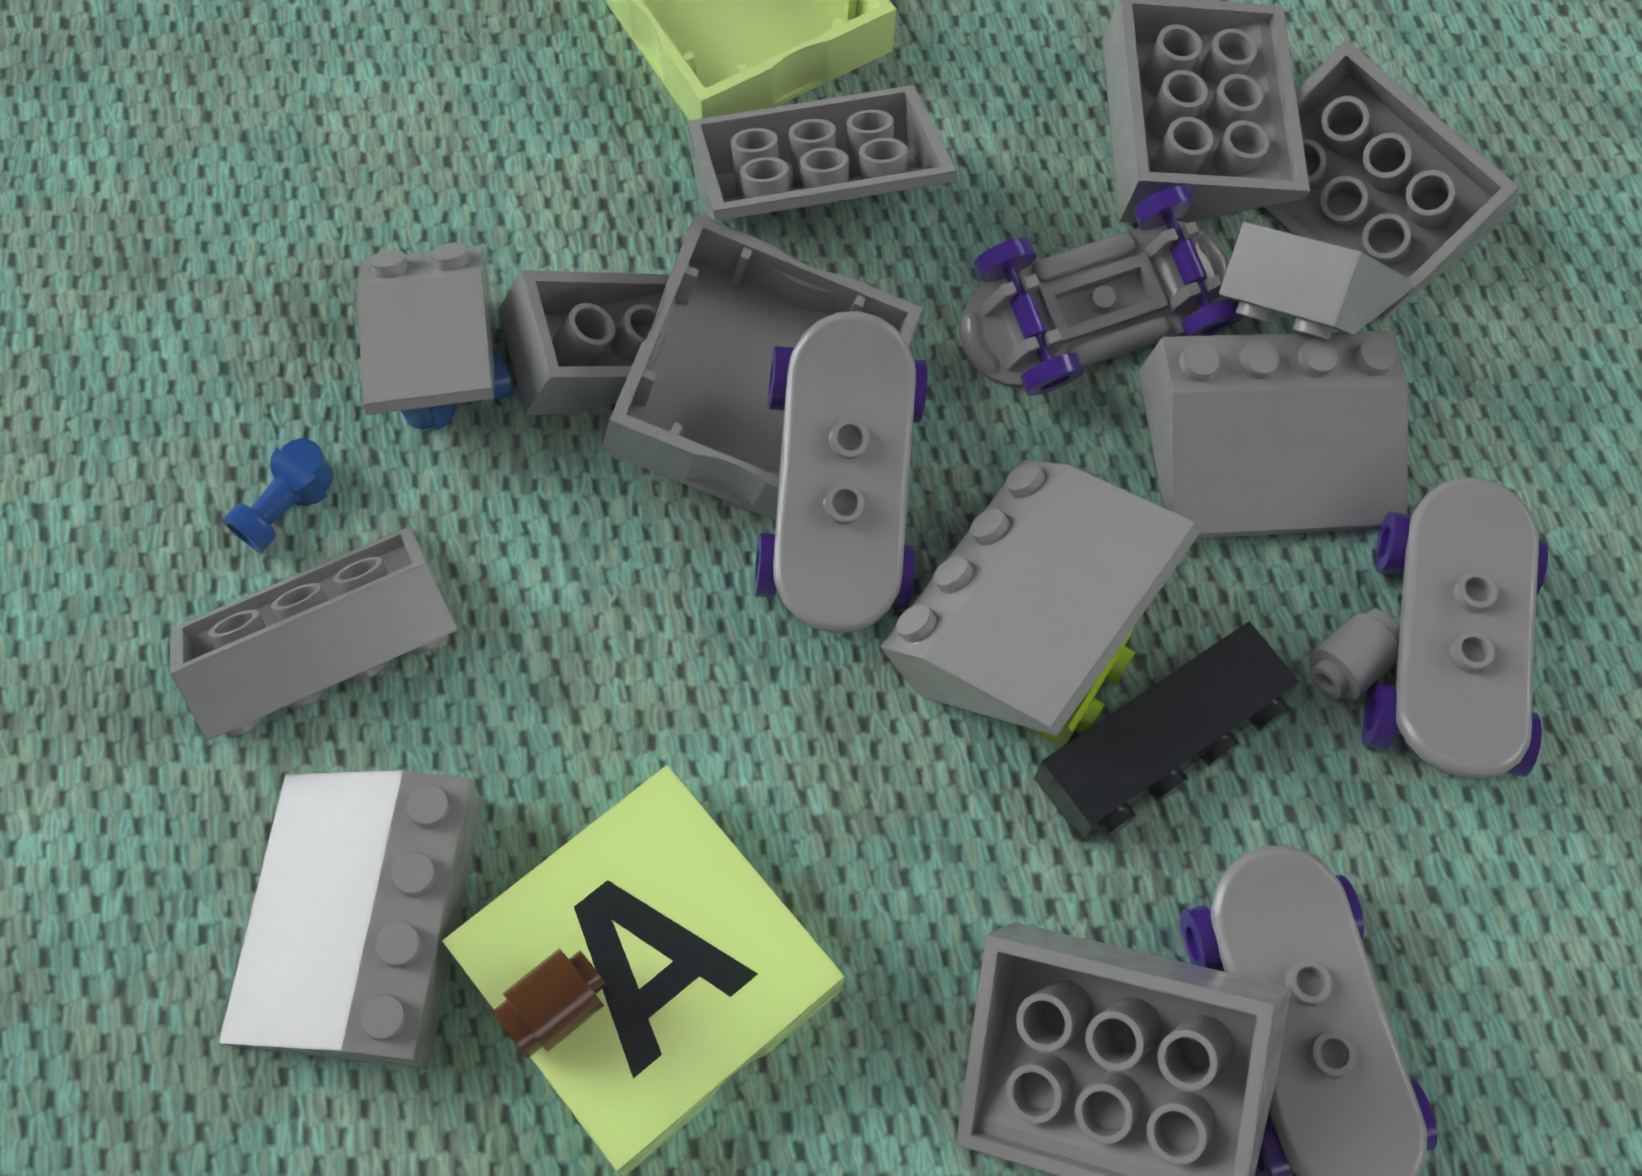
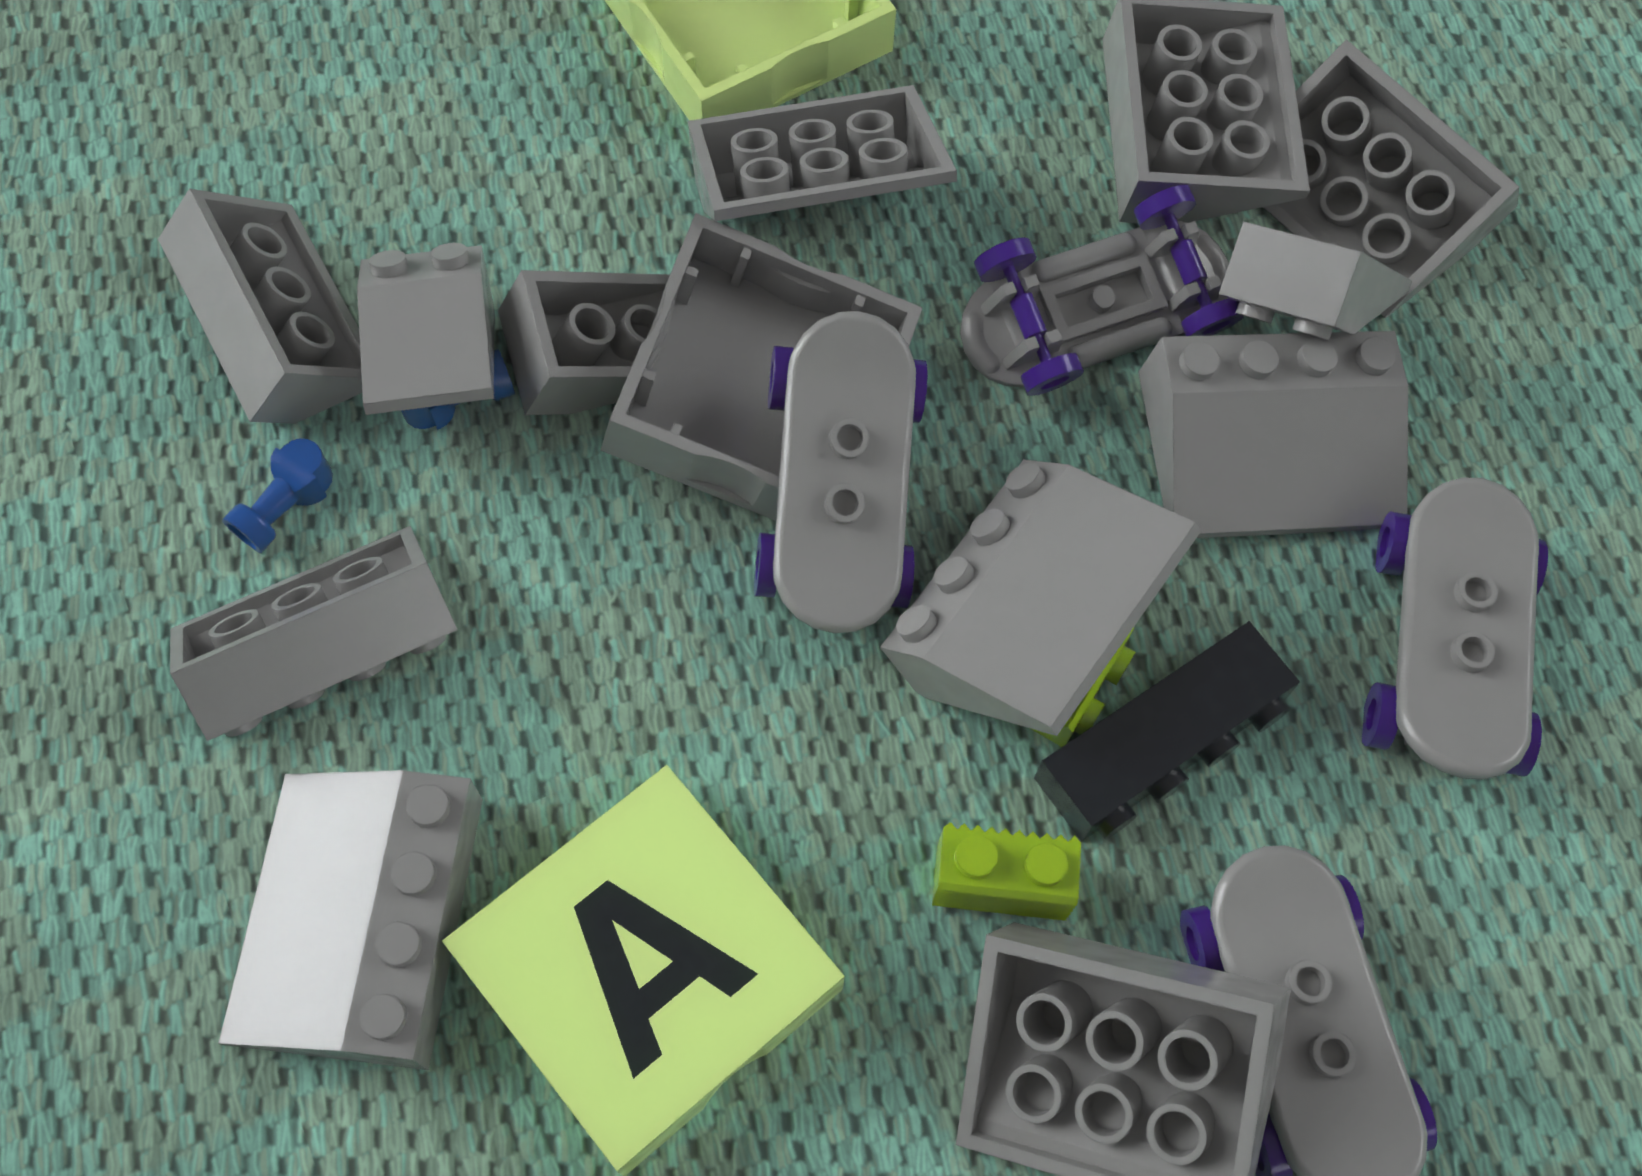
reddish brown brick [492,948,607,1058] -> none
light grey brick [1309,609,1400,701] -> none
none -> light grey slope [158,188,362,424]
none -> lime brick [932,822,1081,921]

